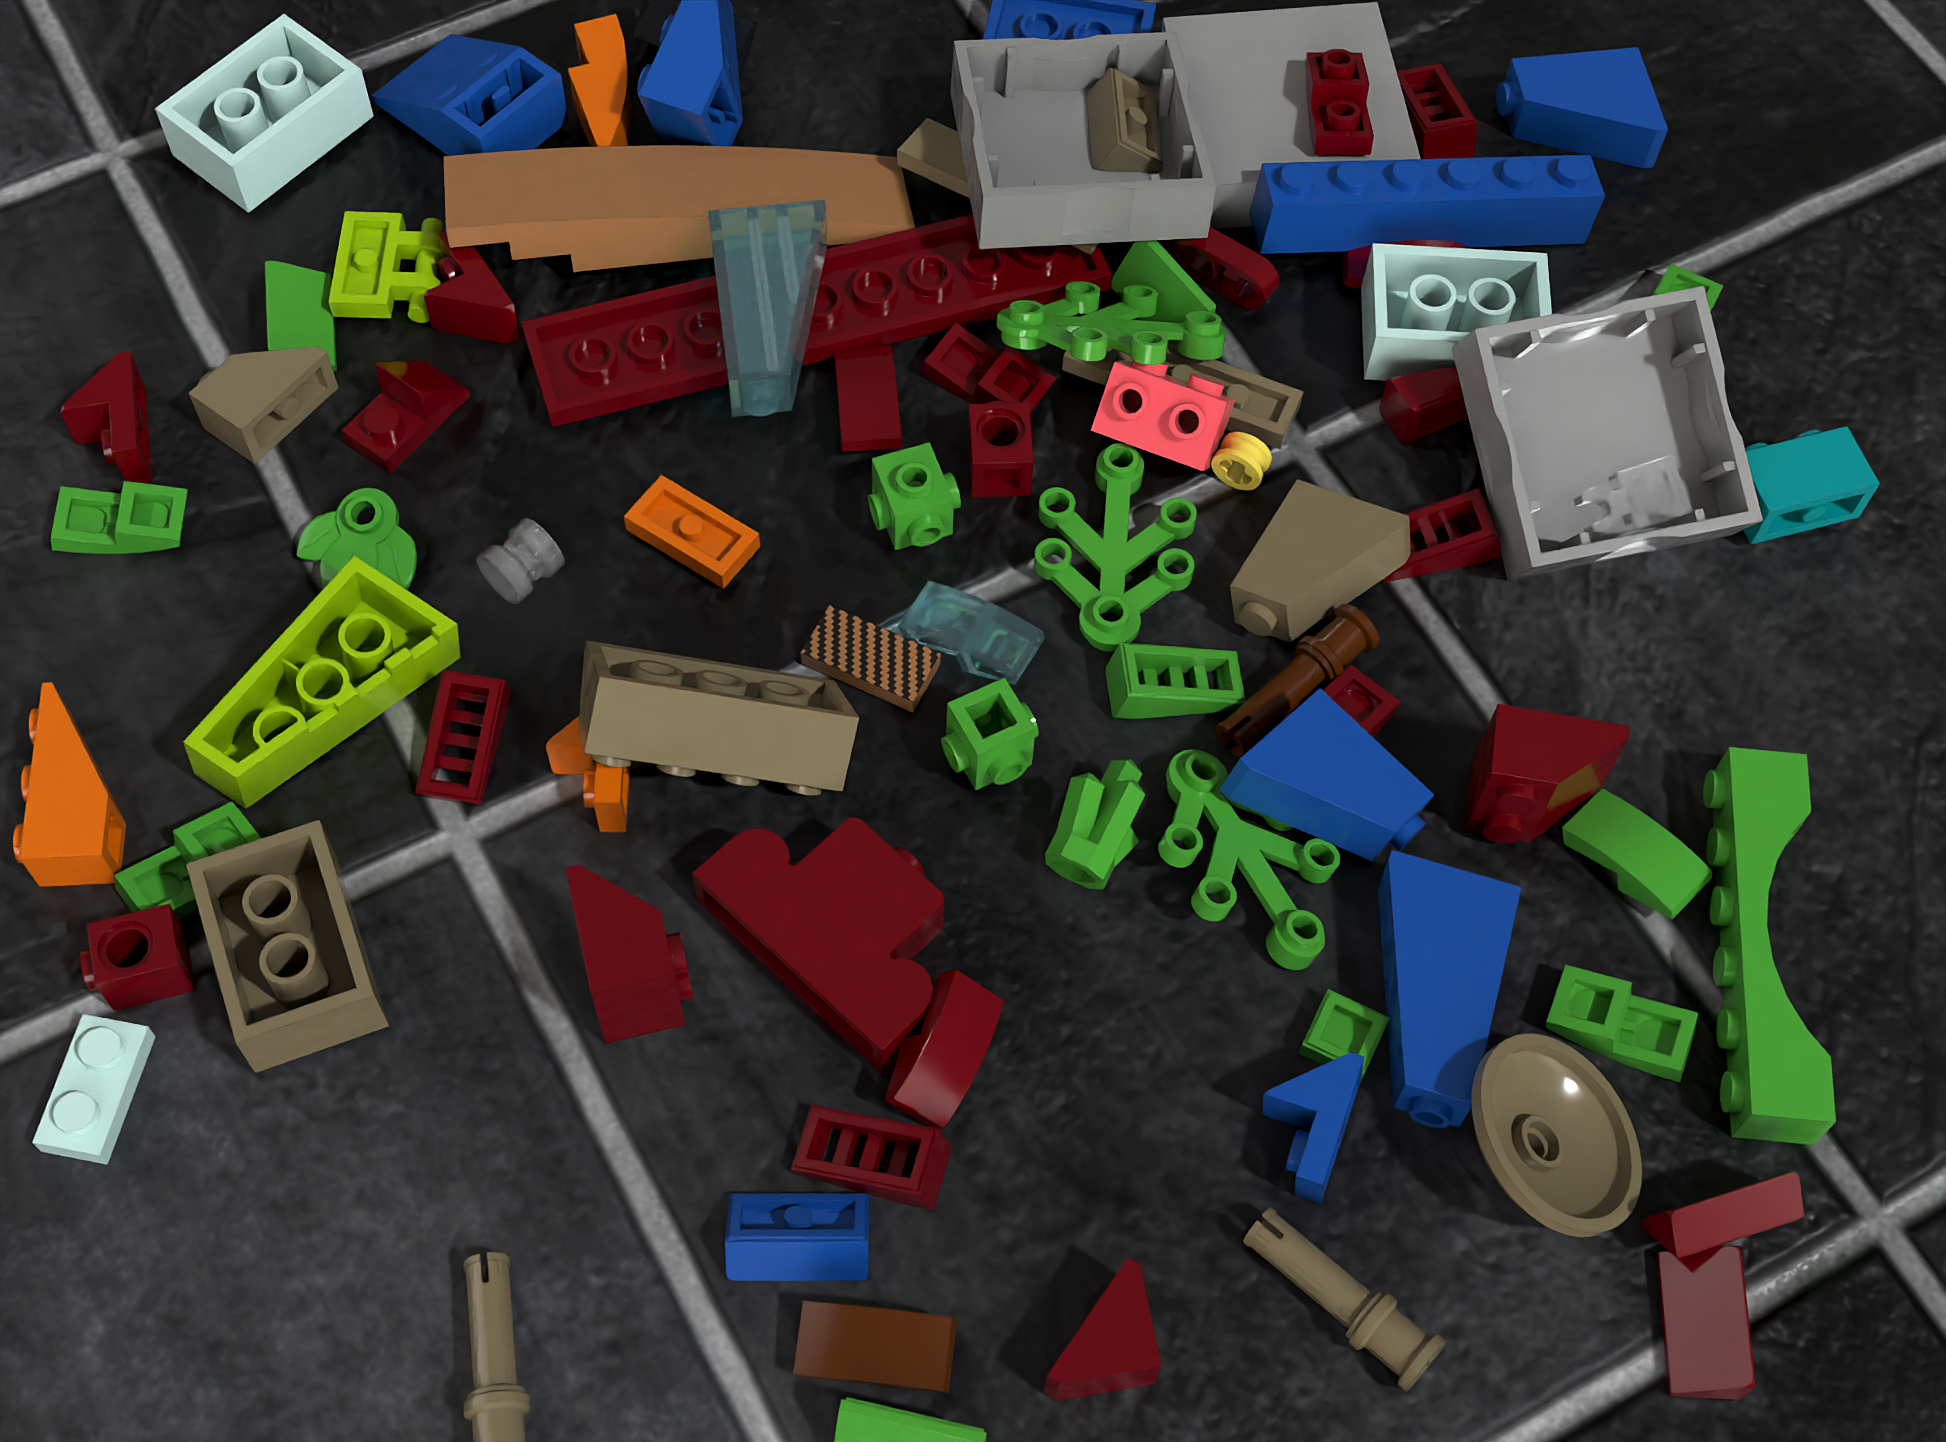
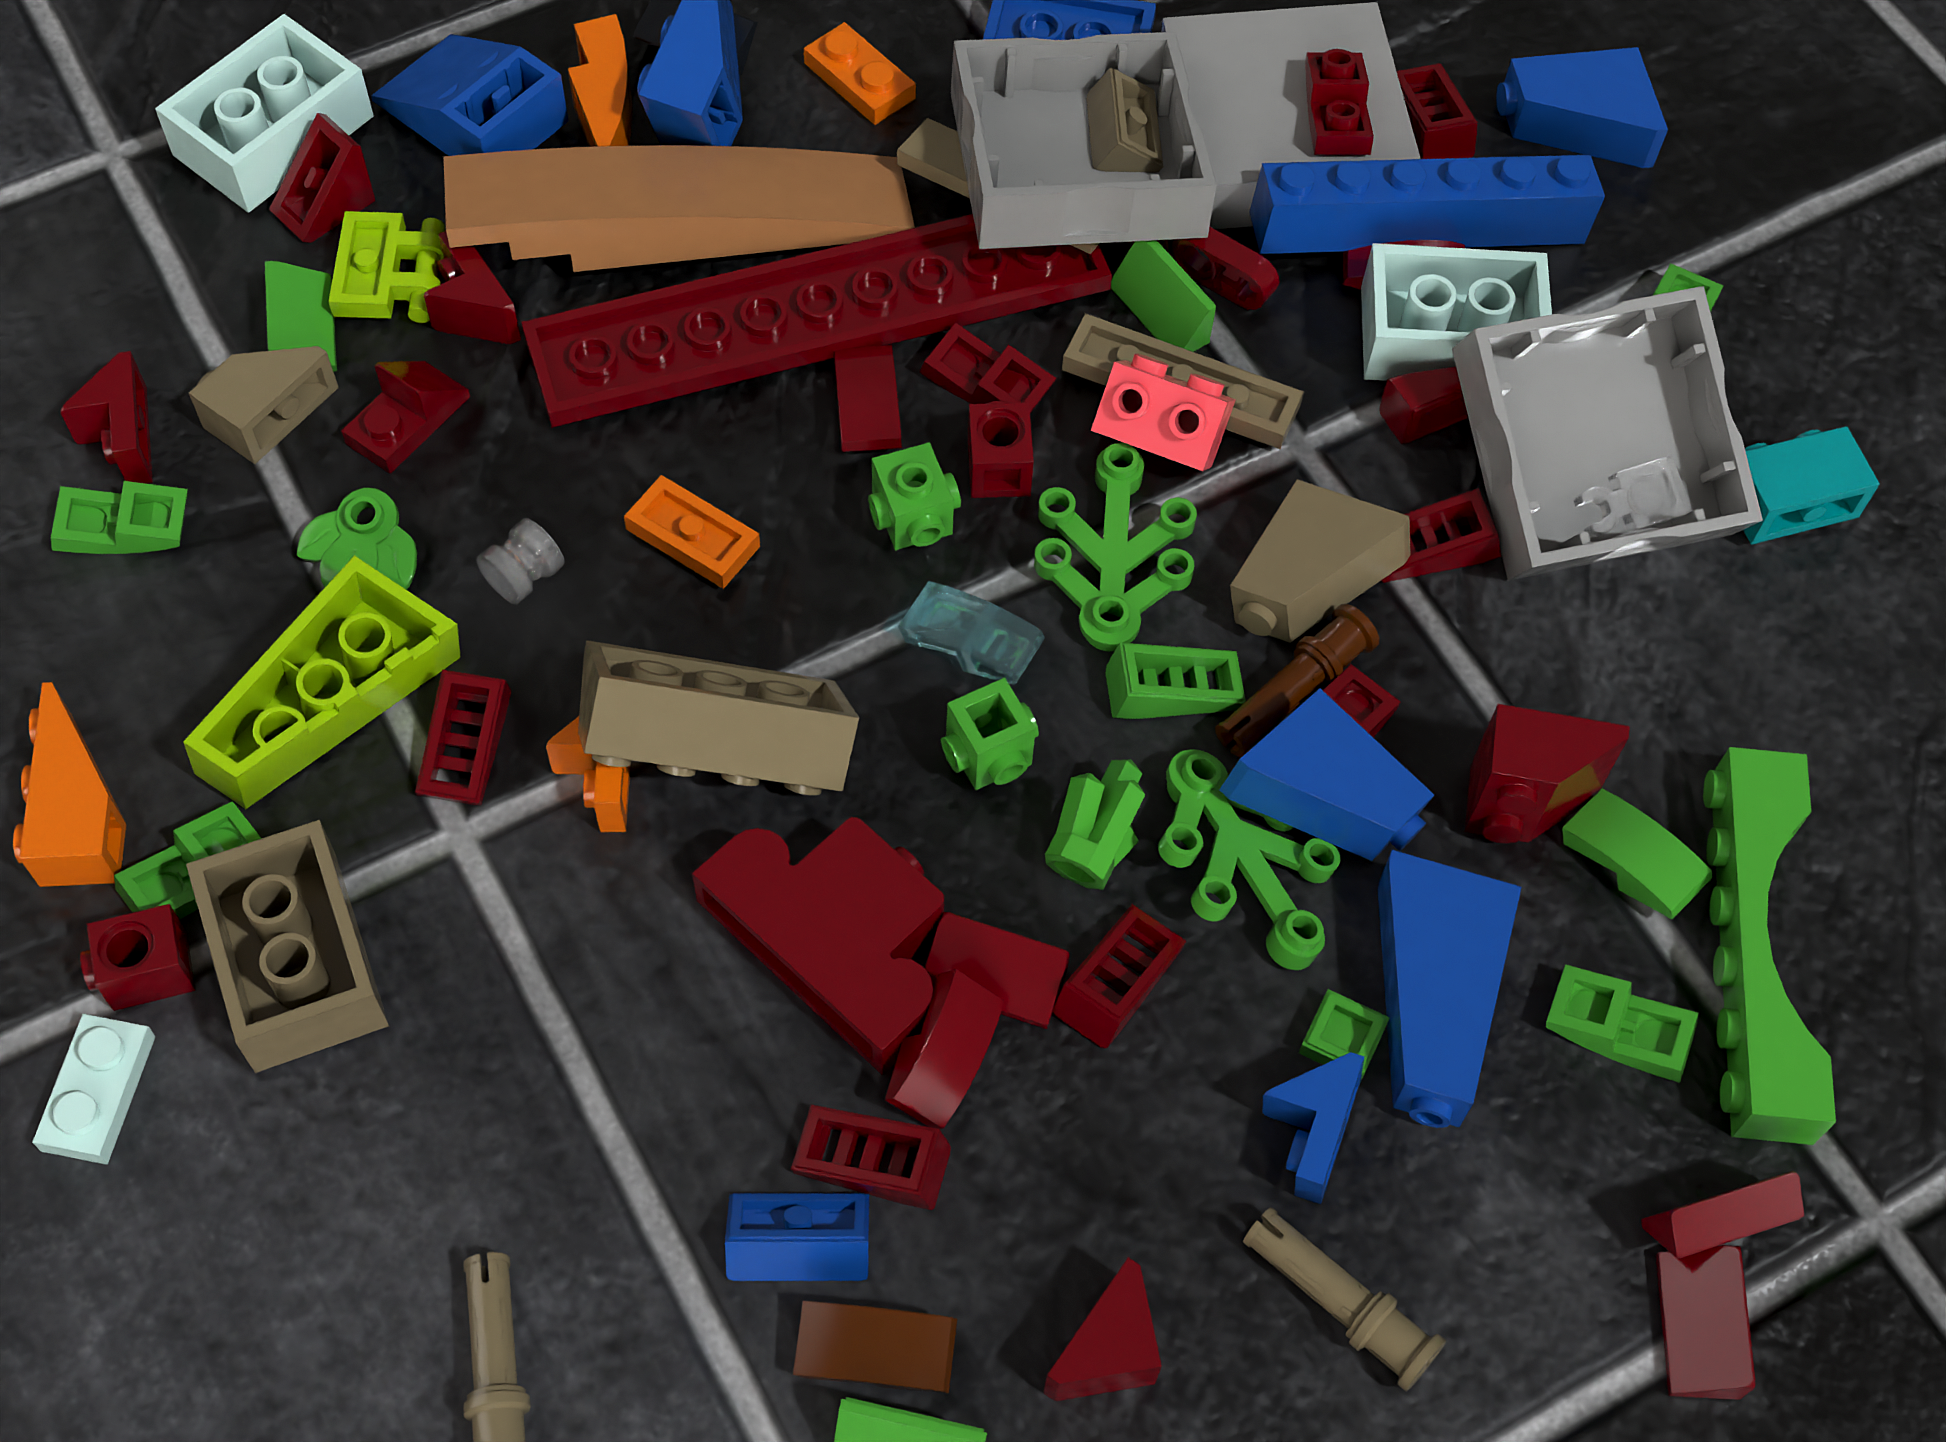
dark red slope [565,864,694,1044] -> none
clear light blue slope [708,200,828,417] -> none
tile [801,605,941,713] -> none
bright green plant [996,281,1226,365] -> none
light yellow bush [1211,432,1272,491] -> none
dark tan dish [1471,1033,1642,1237] -> none
none -> dark red slope [269,113,376,243]
none -> orange plate [803,22,916,125]
none -> dark red slope [925,912,1070,1029]
none -> dark red slope [1053,904,1186,1048]

